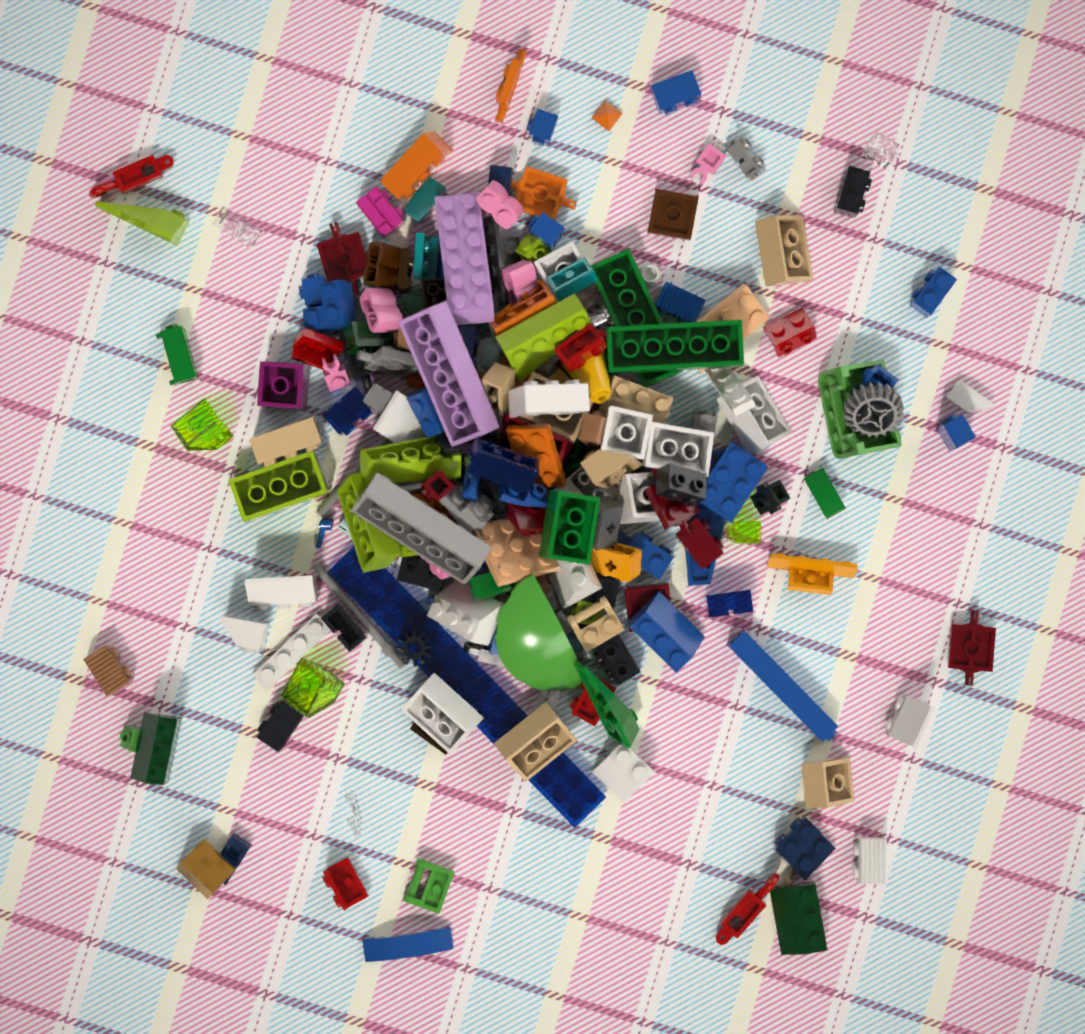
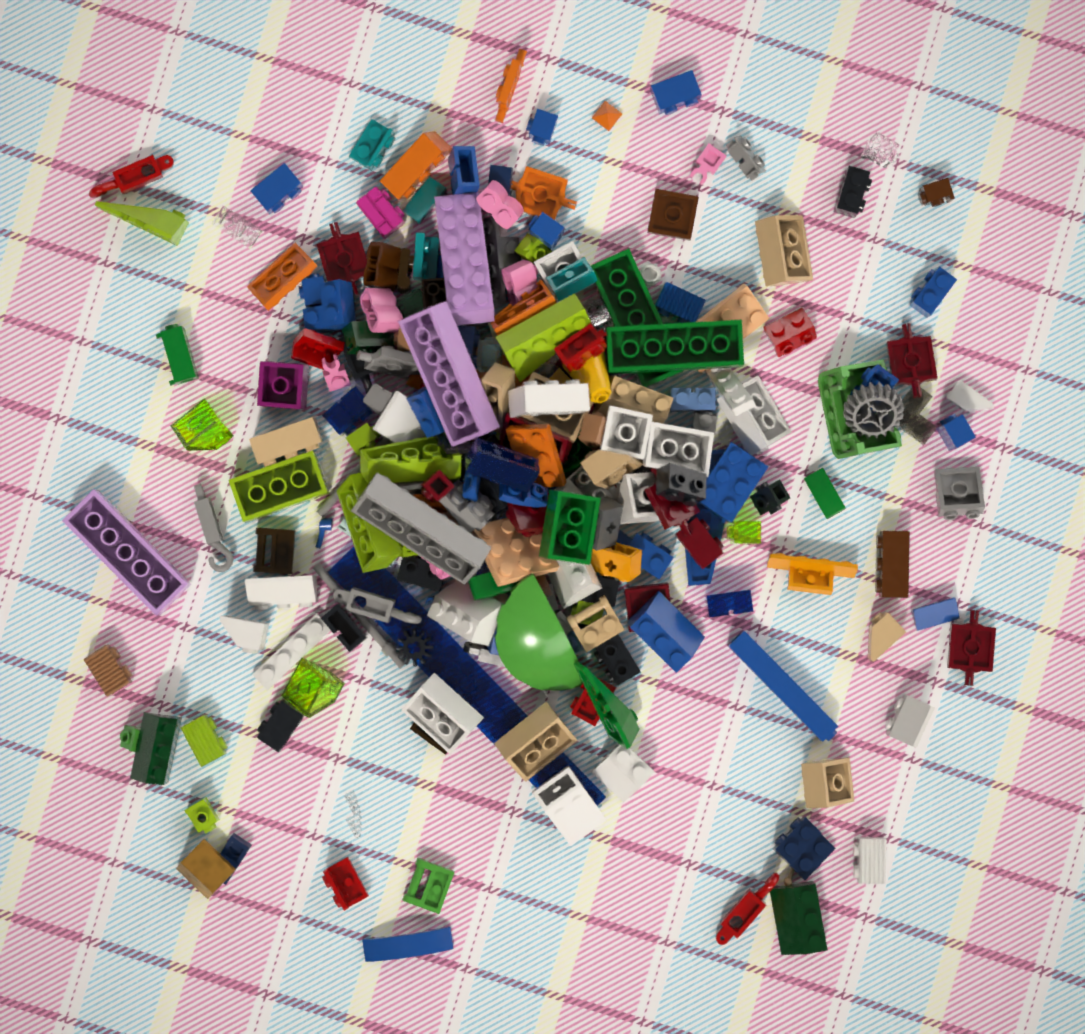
none -> lavender brick [62,489,192,616]
none -> lime brick [180,715,228,767]
none -> lime brick [184,797,220,834]
none -> light grey piece [194,483,234,572]
none -> orange plate [247,243,317,311]
none -> blue piece [250,163,303,215]
none -> dark brown plate [253,528,296,574]
none -> light grey piece [333,587,422,624]
none -> lime brick [345,423,382,457]
none -> teal bracket [349,119,396,171]
none -> blue piece [448,146,480,195]
none -> white slope [532,765,607,846]
none -> medium blue piece [670,388,716,412]
none -> tan slope [867,612,906,662]
none -> reddish brown brick [875,530,910,598]
none -> dark red plate [886,323,938,398]
none -> clear smoke plate [897,387,937,445]
none -> slope [911,597,960,631]
none -> reddish brown brick [918,178,955,207]
none -> light grey plate [934,466,985,520]

